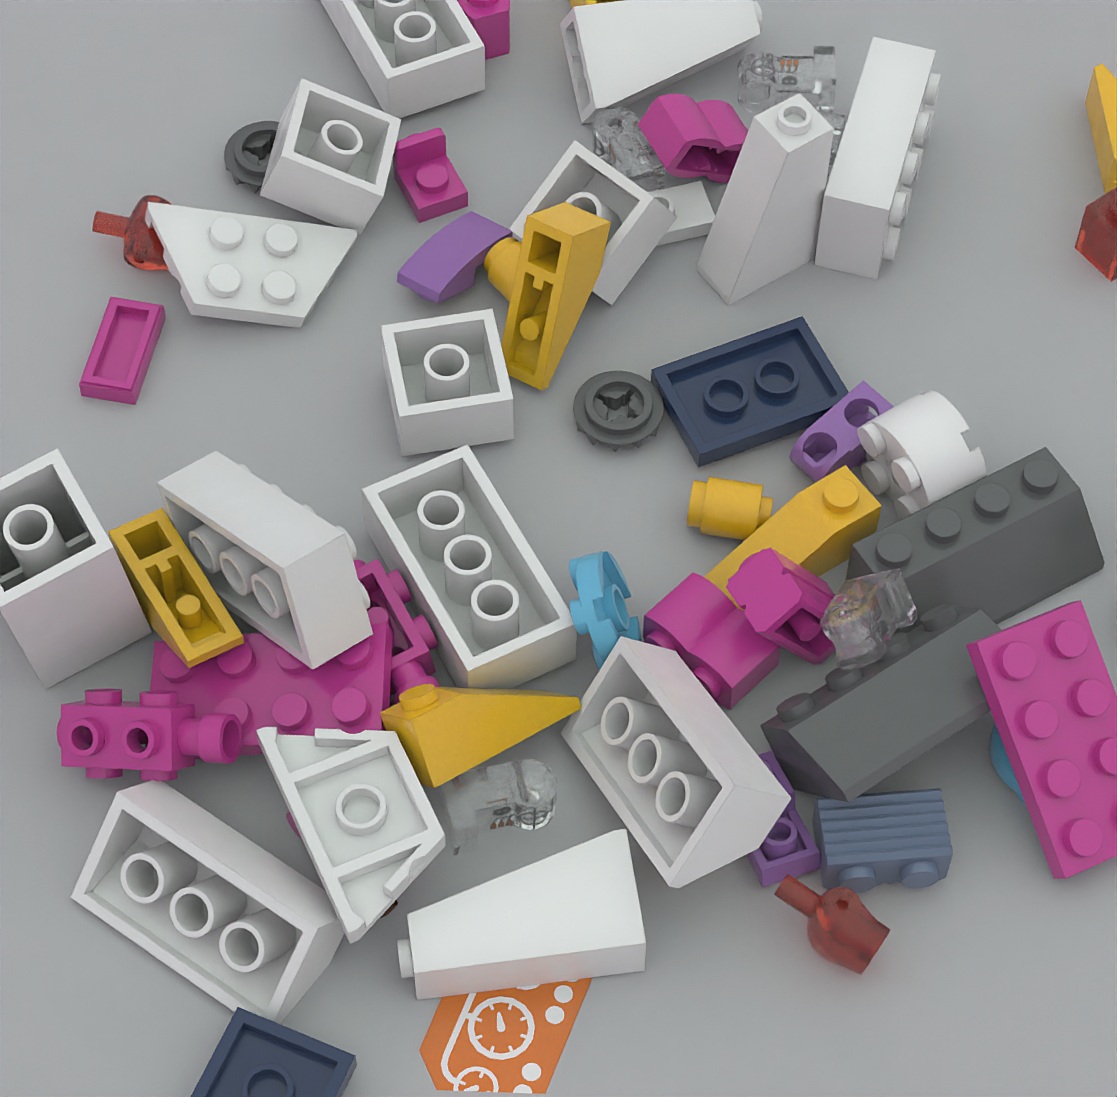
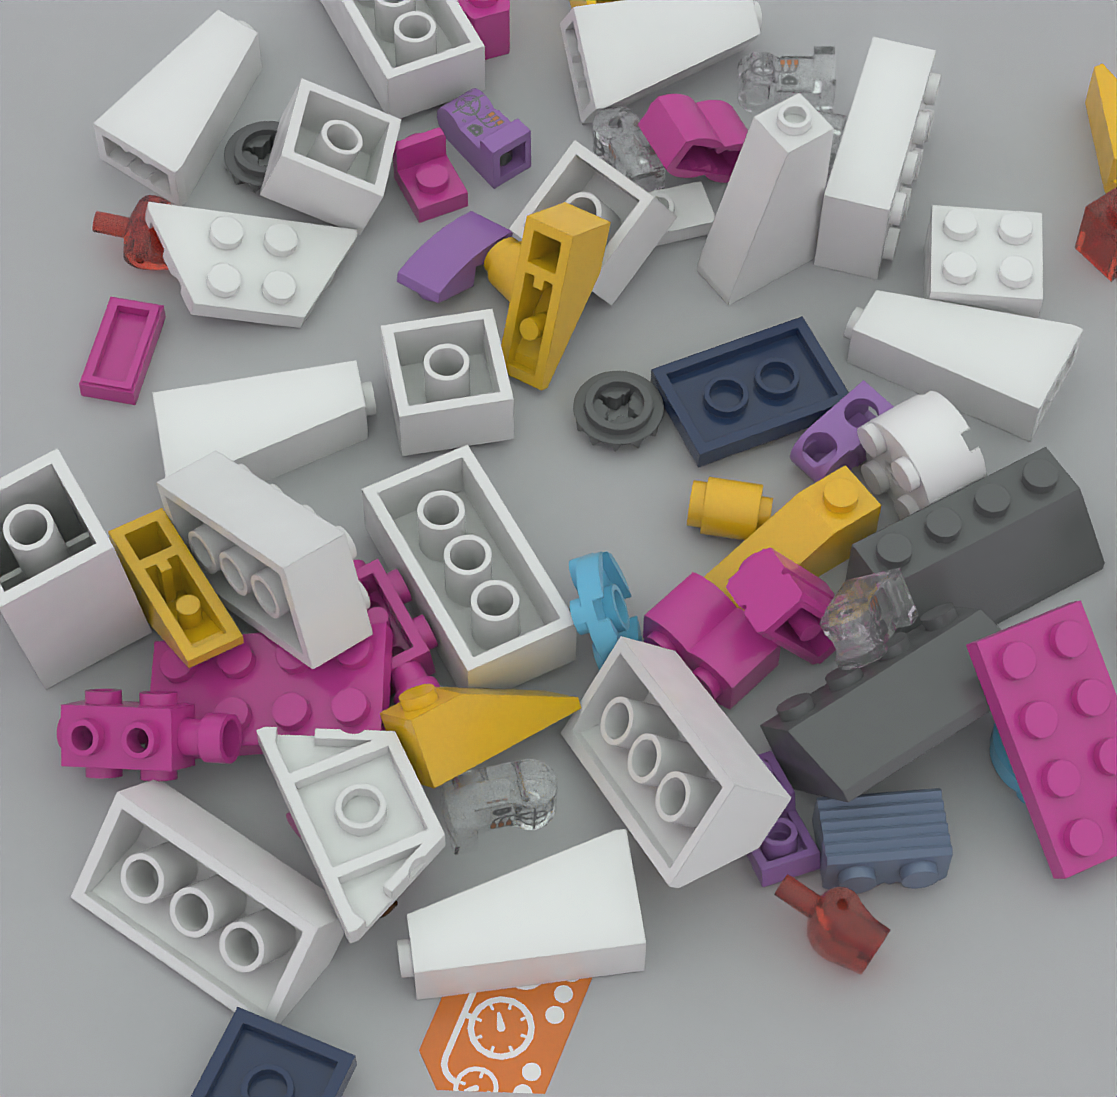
none -> white slope [93,10,262,206]
none -> white slope [152,360,377,482]
none -> medium lavender leg [437,88,531,189]
none -> white slope [844,290,1083,442]
none -> white brick [923,205,1043,318]

